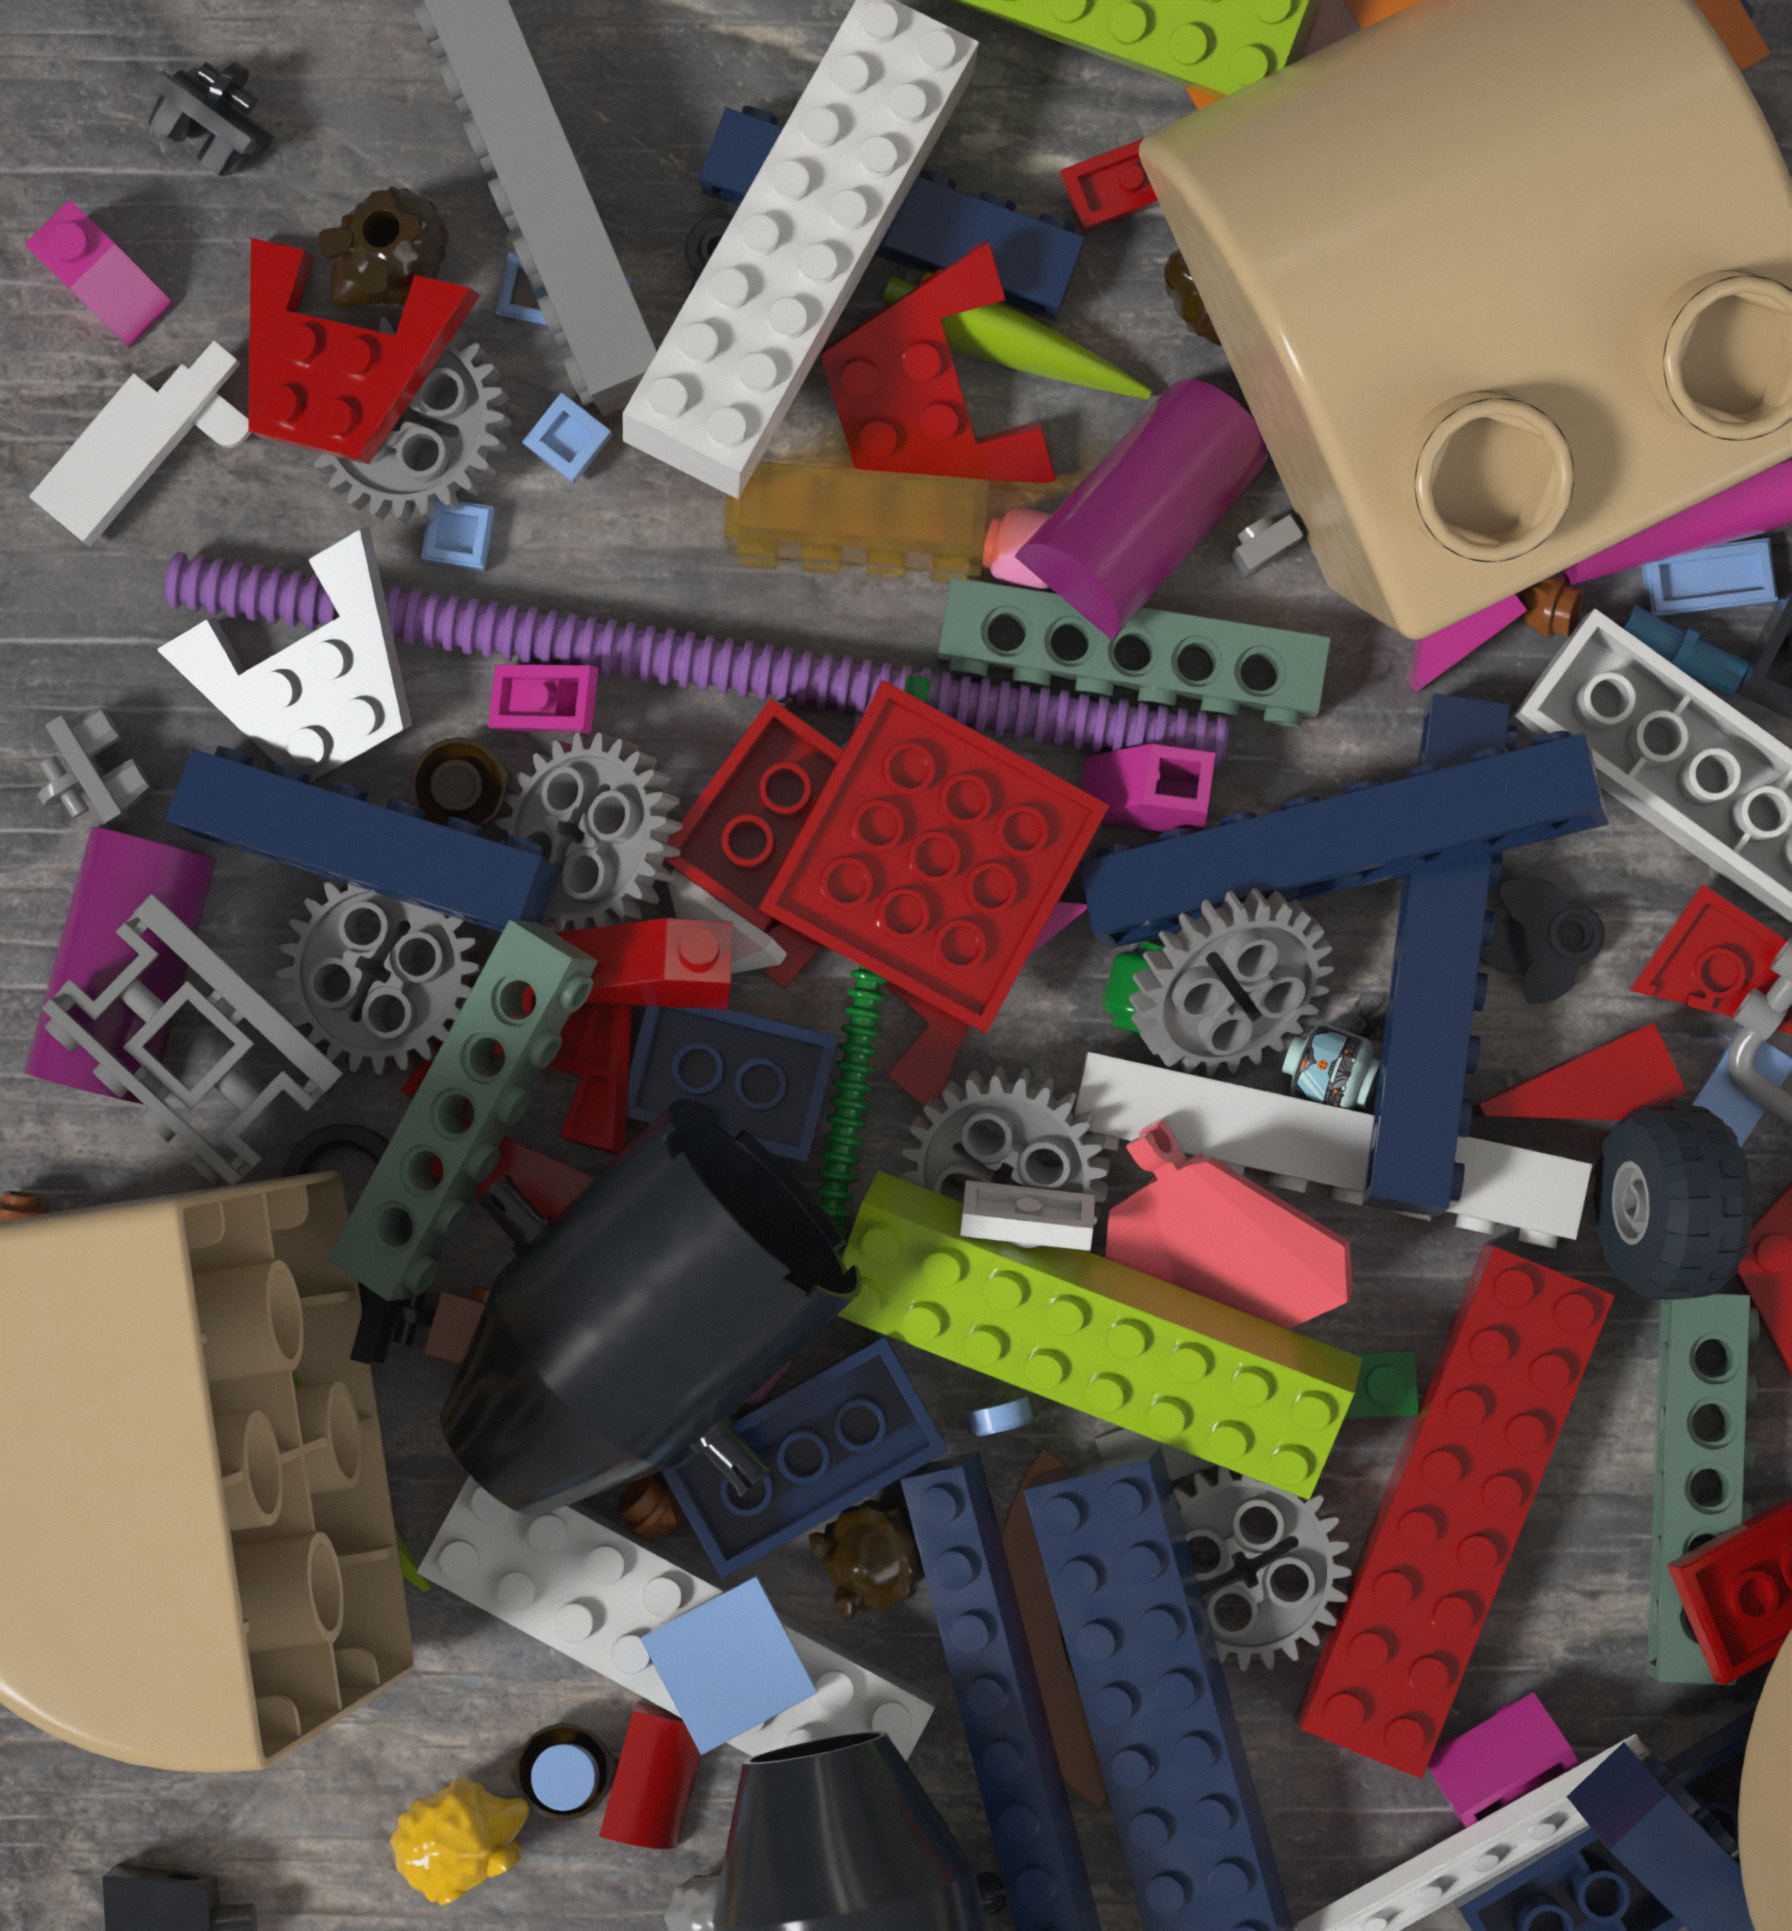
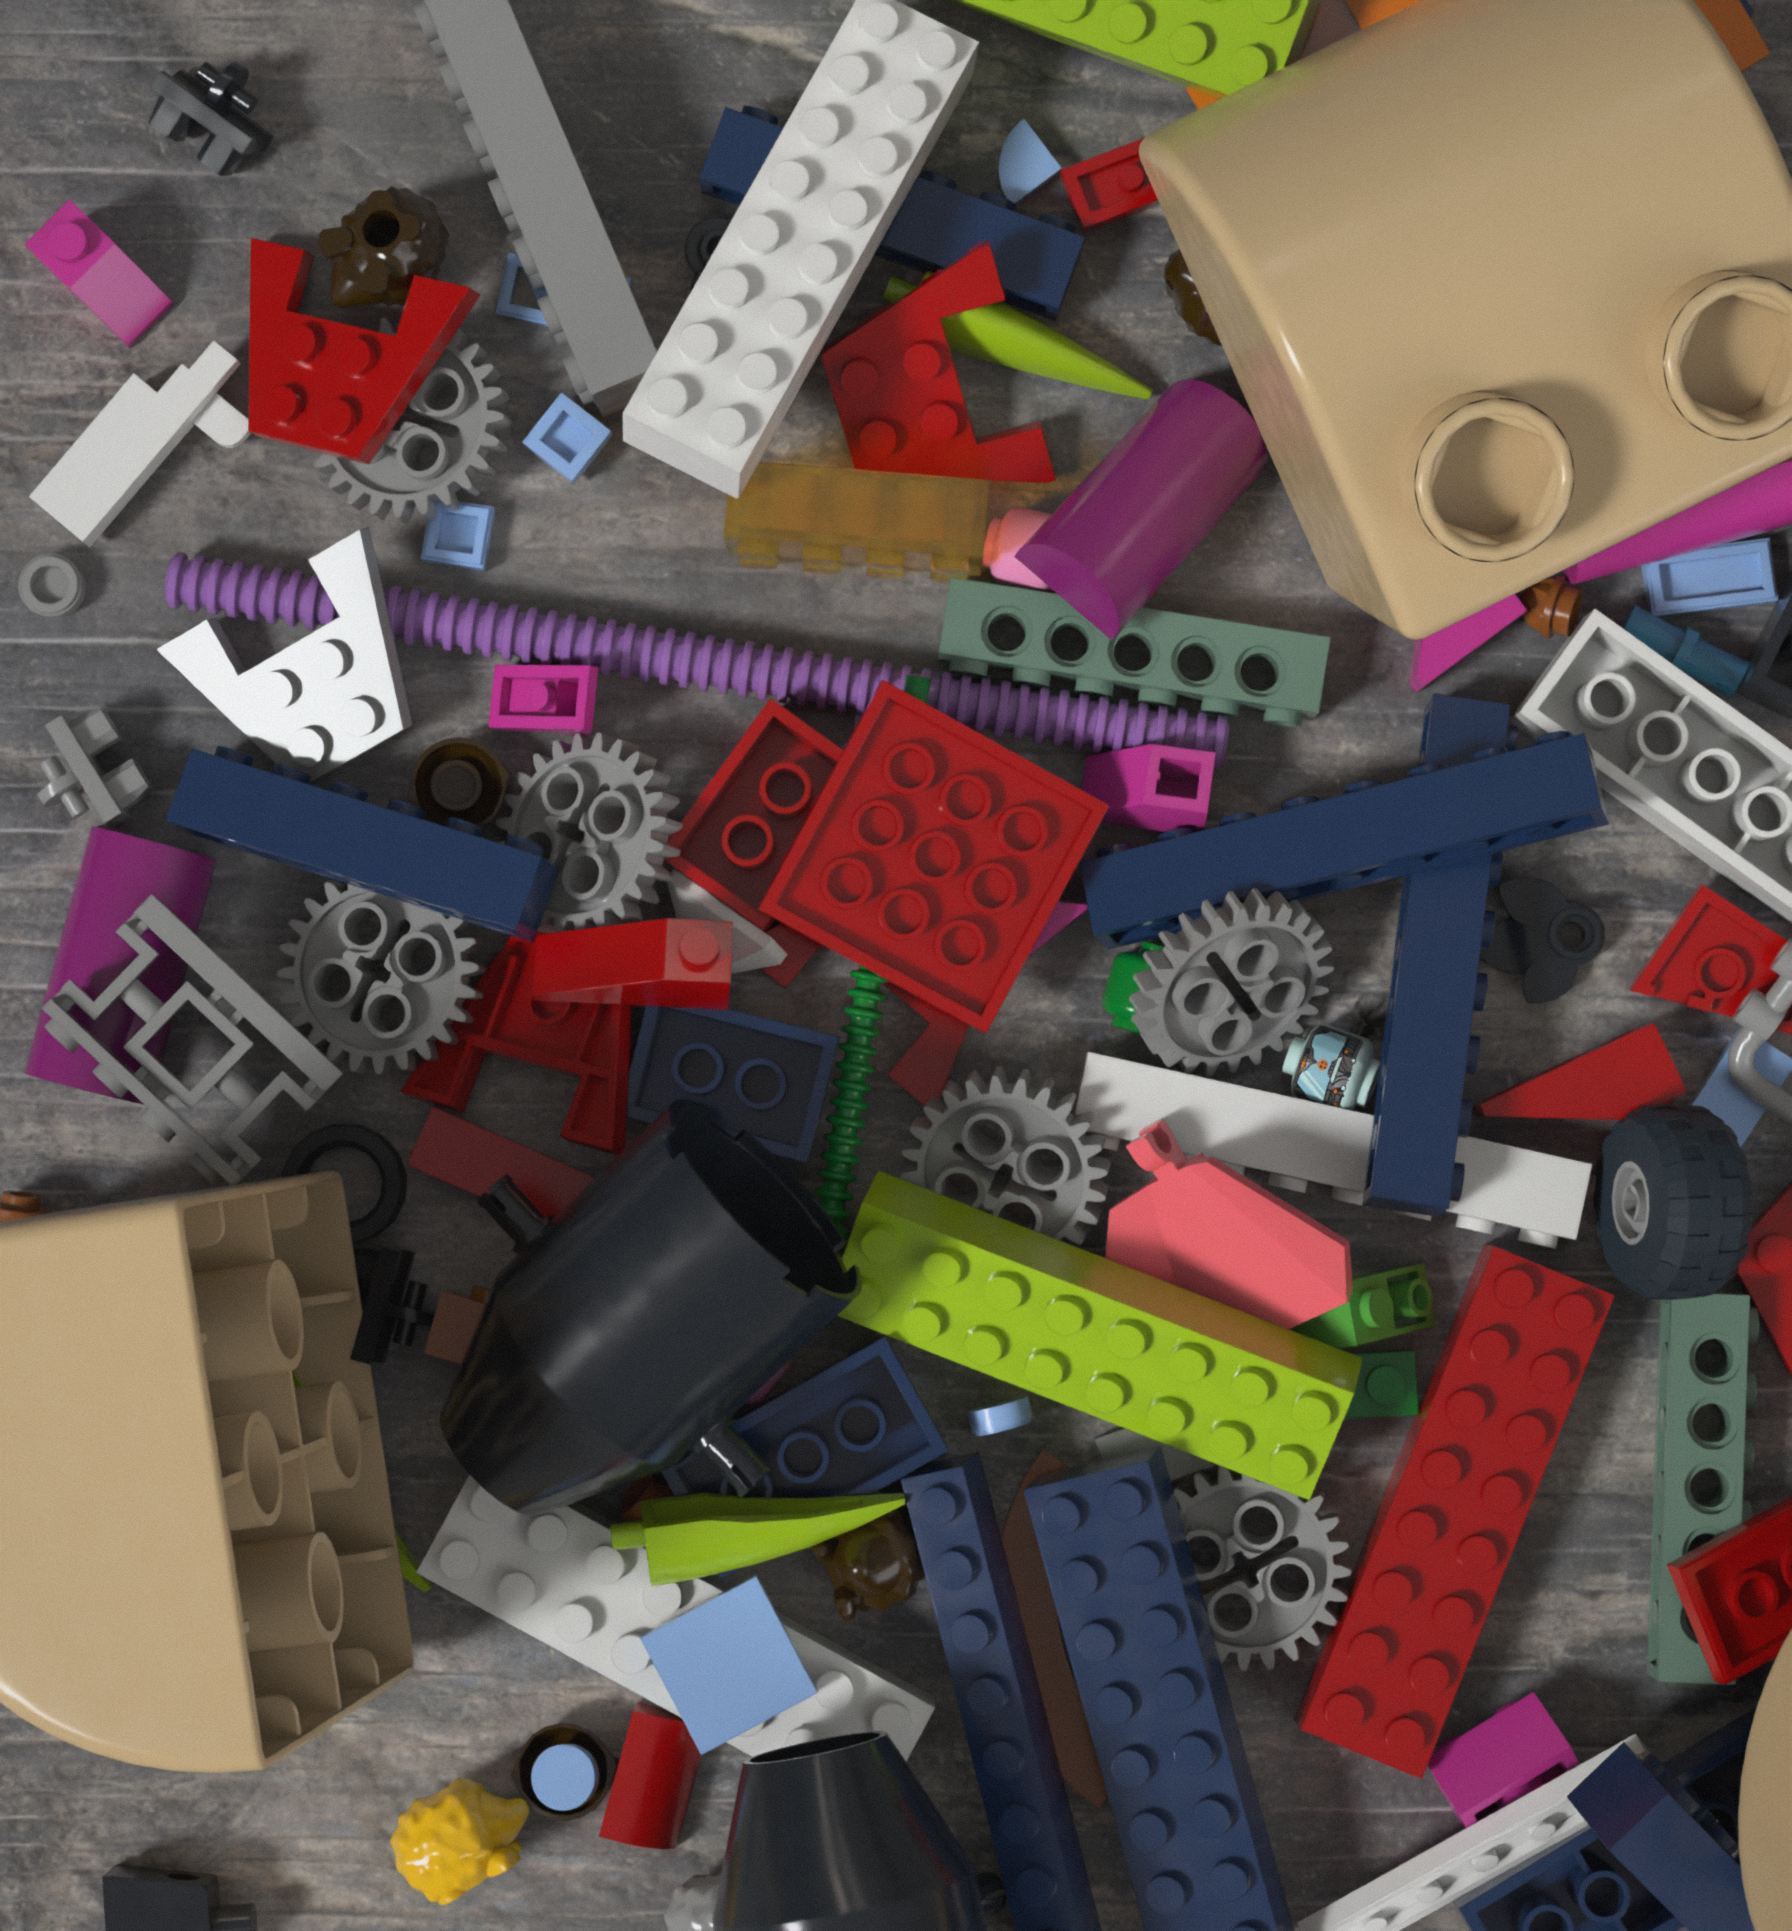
sand green brick [327,919,599,1301] -> none
white plate [960,1180,1095,1251] -> none
light grey plate [1231,514,1304,579] -> none
none -> light grey tile [18,553,86,619]
none -> lime piece [610,1493,905,1586]
none -> light blue tile [998,118,1062,207]
none -> bright green slope [1293,1263,1436,1348]

